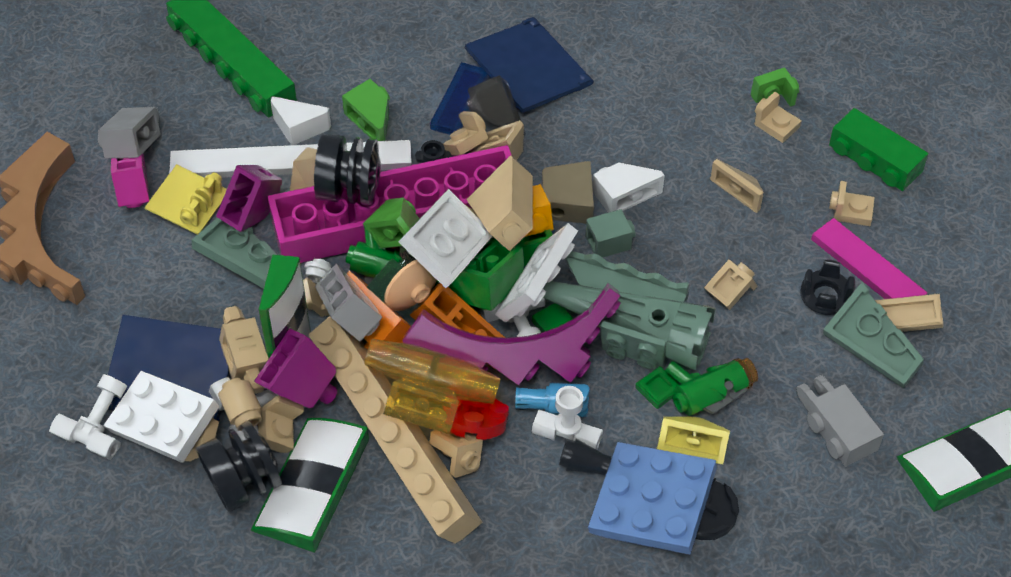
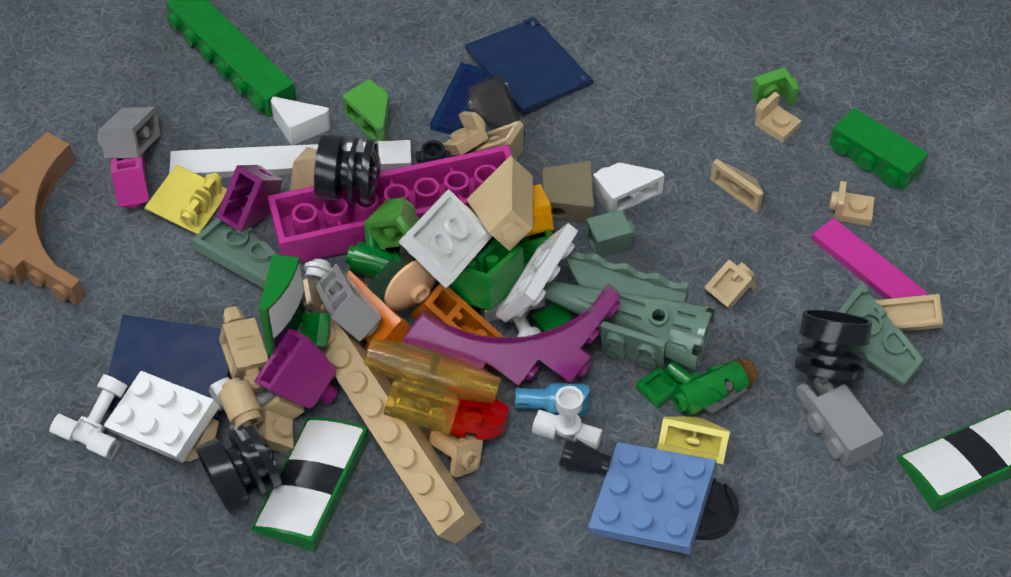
black piece [800,260,855,315] -> none
none -> green tile [301,313,330,347]
none -> black wheel [794,310,872,381]

